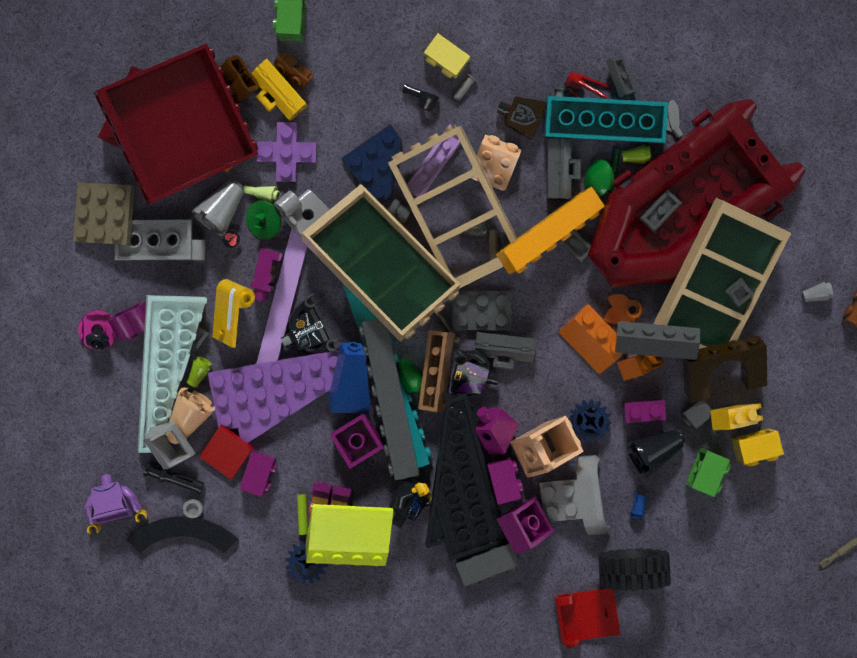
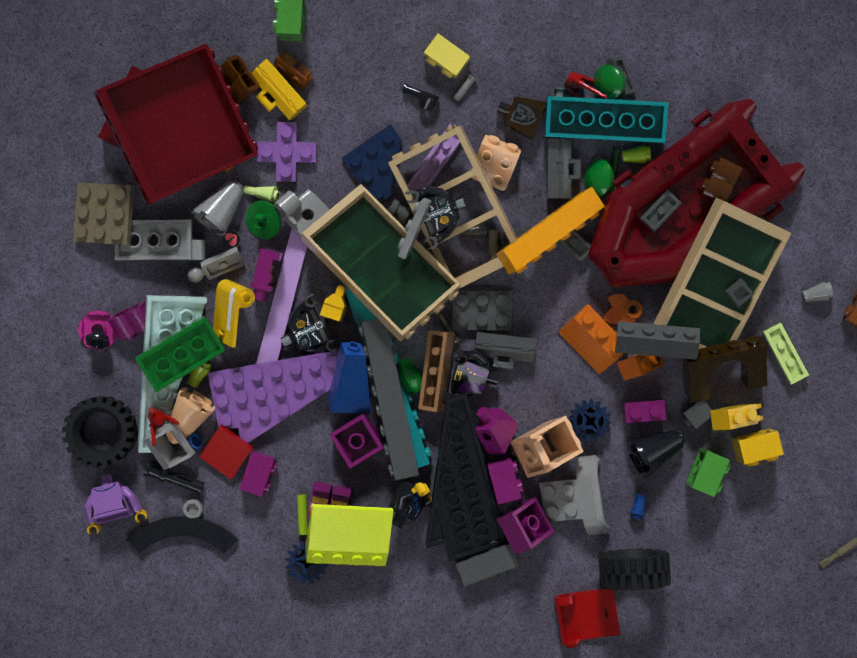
light grey piece [667,100,684,139] -> none
none -> black tyre [62,396,138,468]
none -> green plate [135,316,225,393]
none -> red plant [147,407,179,446]
none -> blue plate [186,433,203,452]
none -> light grey plate [187,247,245,283]
none -> yellow piece [320,285,348,321]
none -> light grey plate [397,198,432,259]
none -> black torso [405,186,467,250]
none -> green hat [594,64,626,99]
none -> reddish brown brick [700,157,743,202]
none -> yellowish green plate [762,323,809,385]

